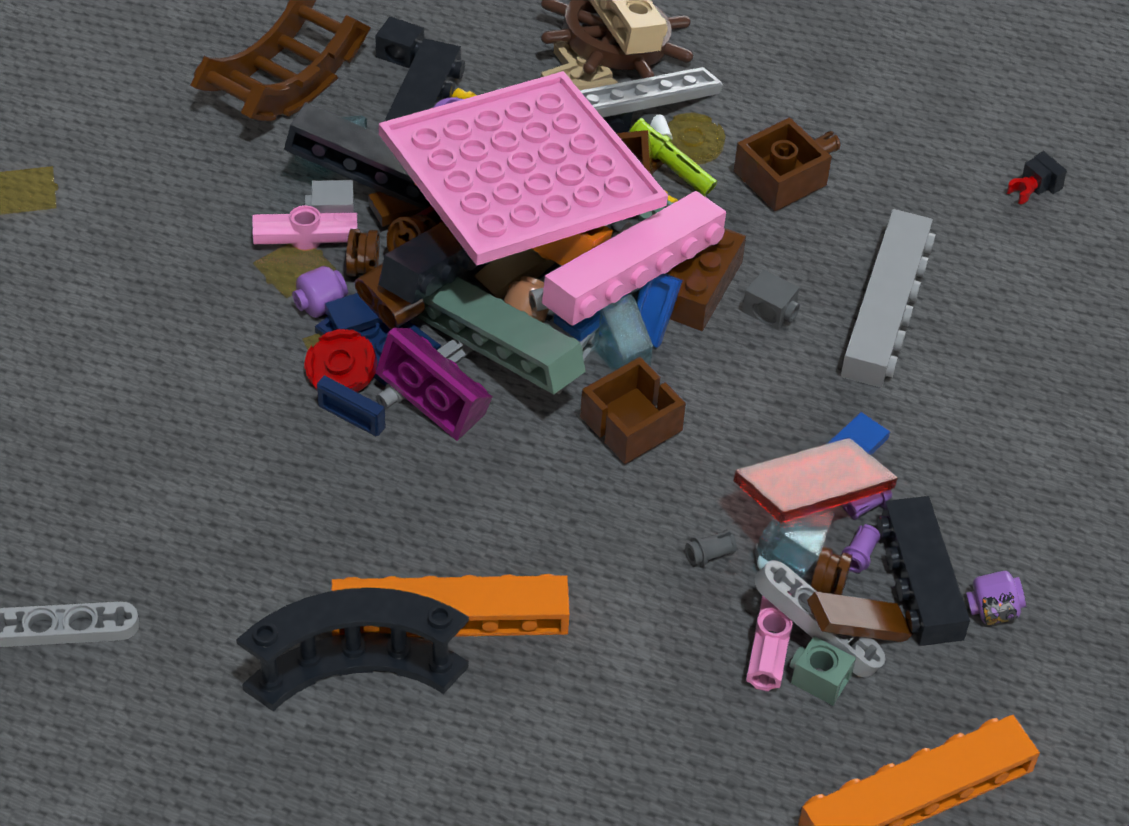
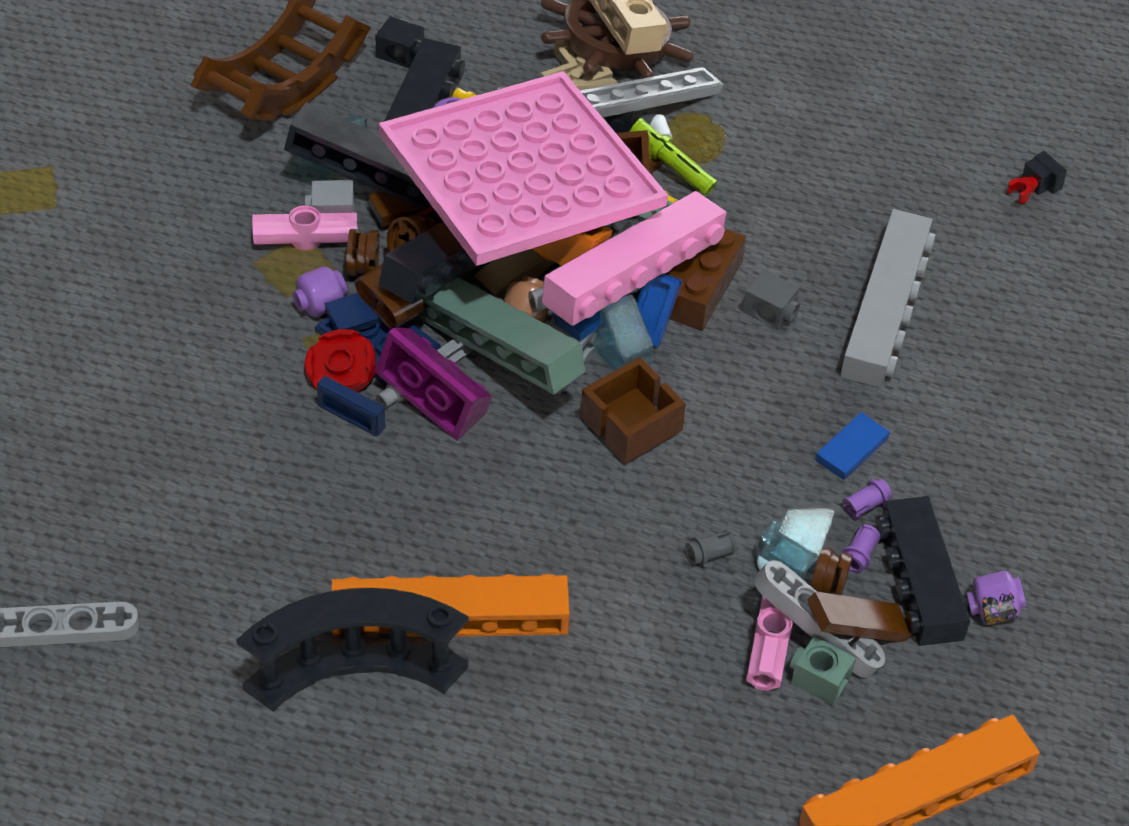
clear red tile [733,438,898,523] -> none
reddish brown brick [734,117,840,211] -> none

